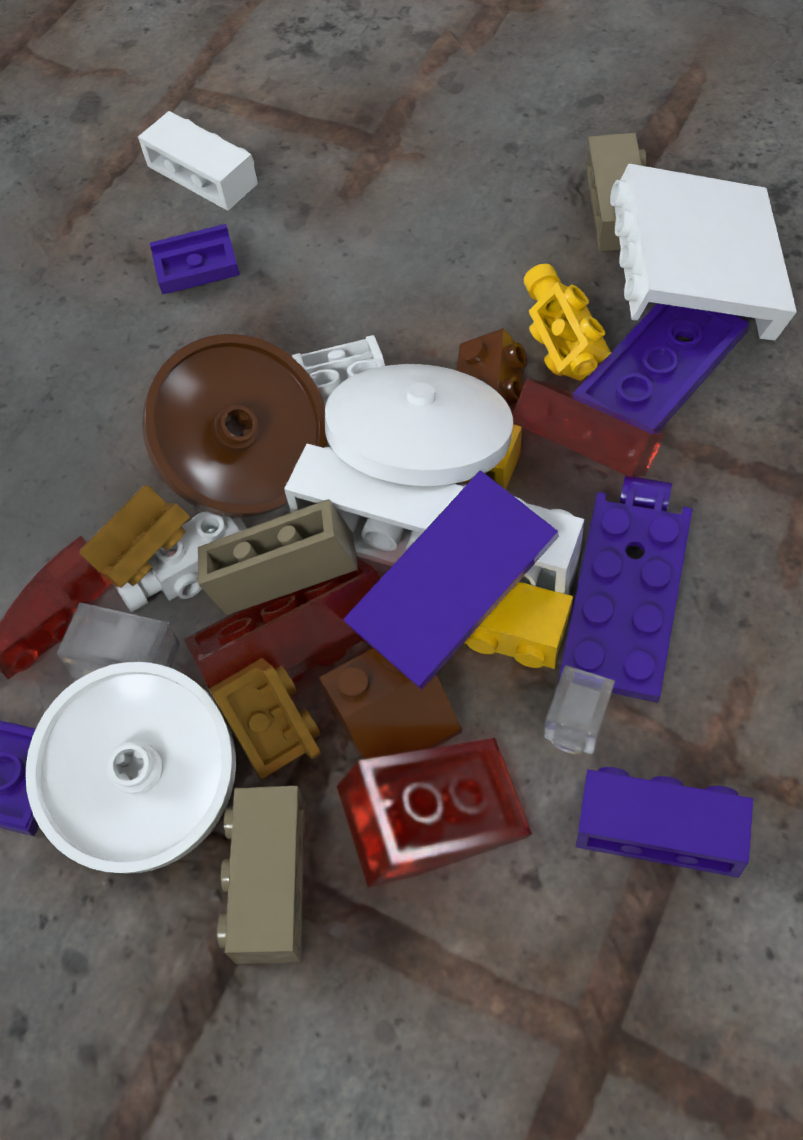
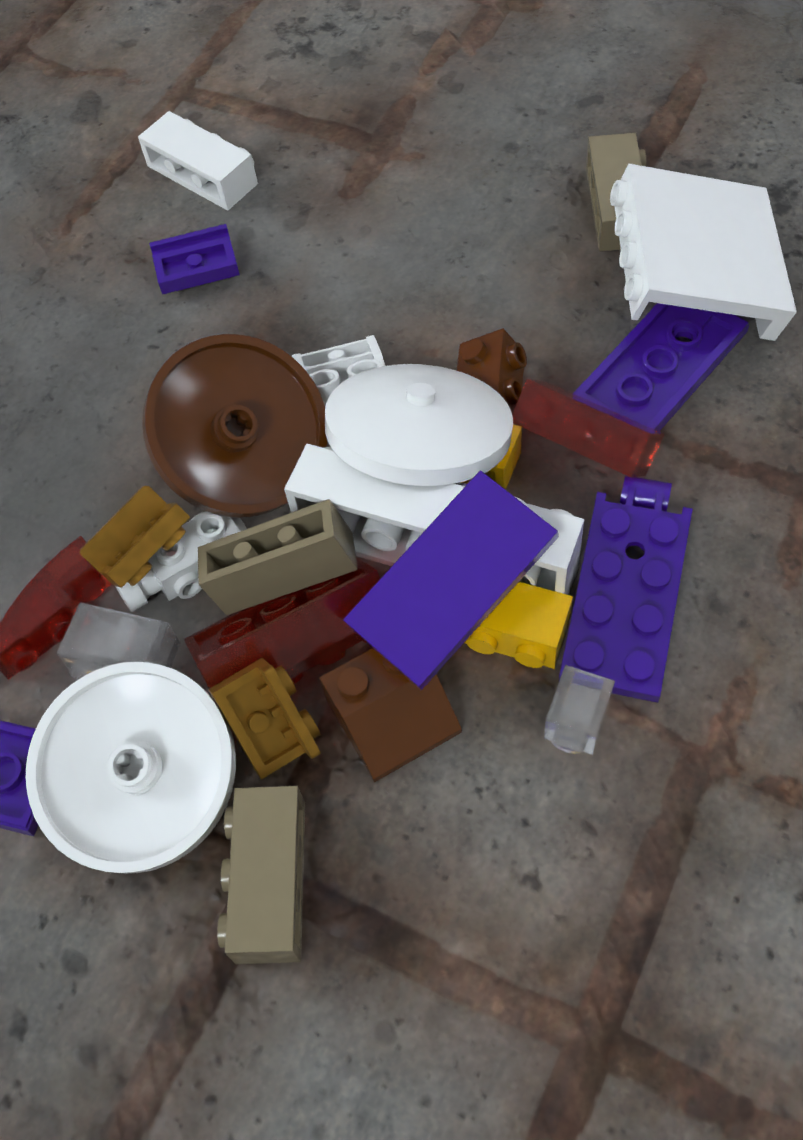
clear red slope [336,738,532,887] -> none
yellow brick [523,263,611,381] -> none
dark purple brick [575,767,753,878] -> none

